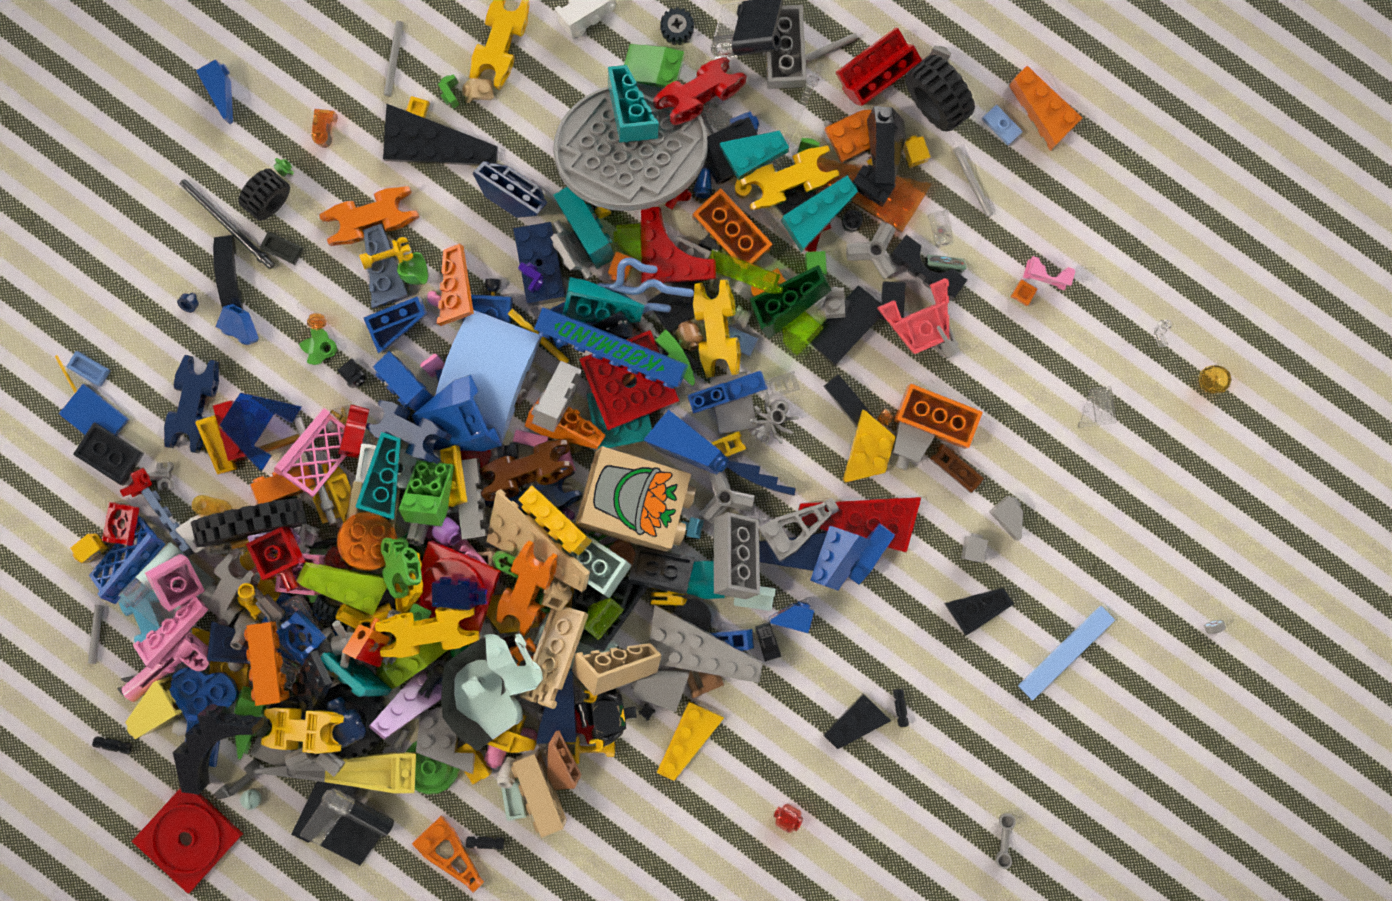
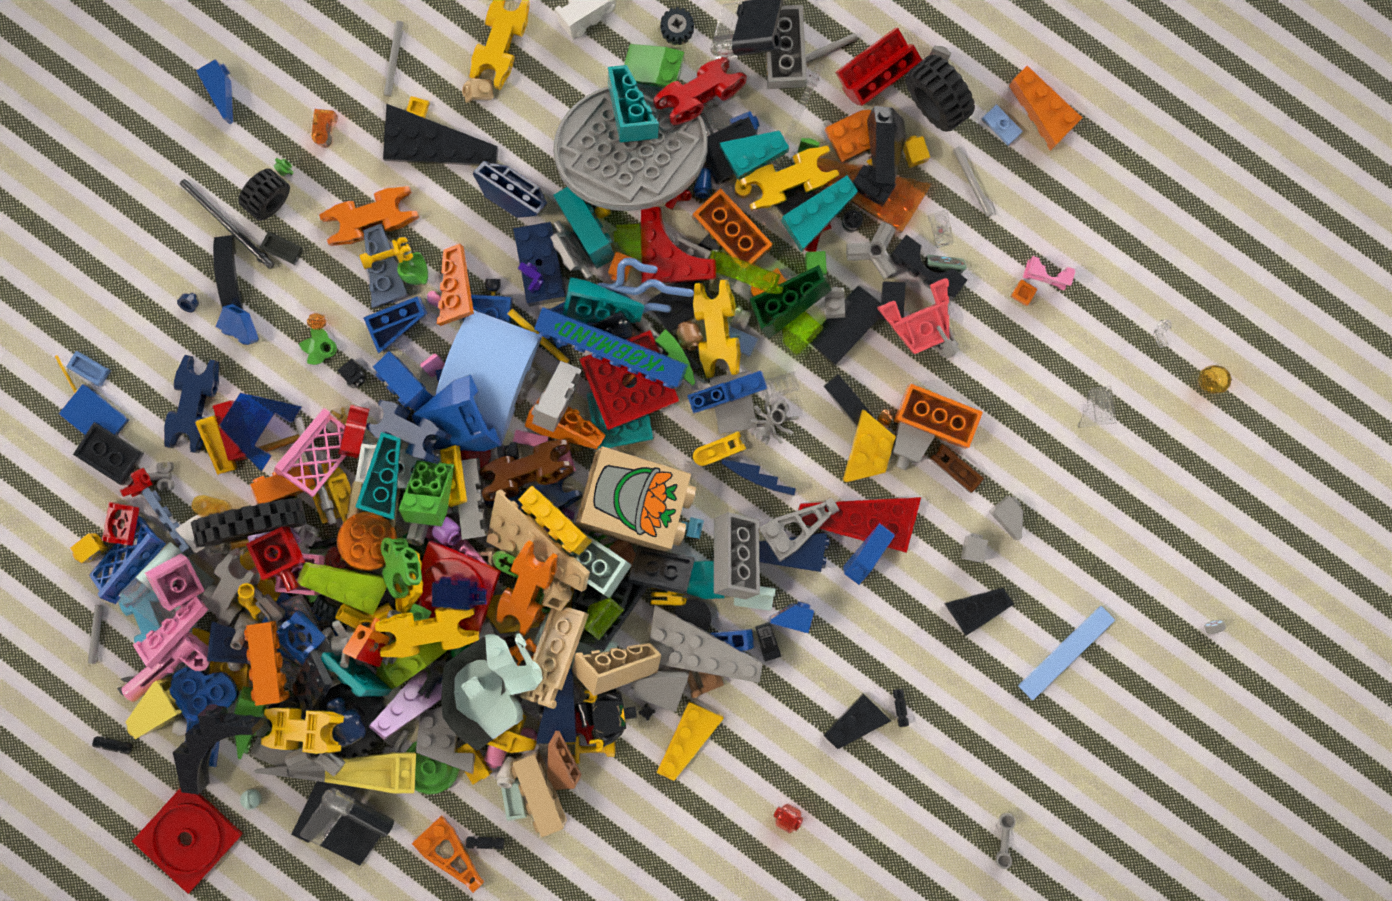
dark grey bar [214,758,260,799] -> none
bright green bracket [438,74,460,108] -> none
blue slope [644,409,729,475] -> none
light grey piece [699,470,755,524] -> none
blue wedge [810,526,872,591] -> none

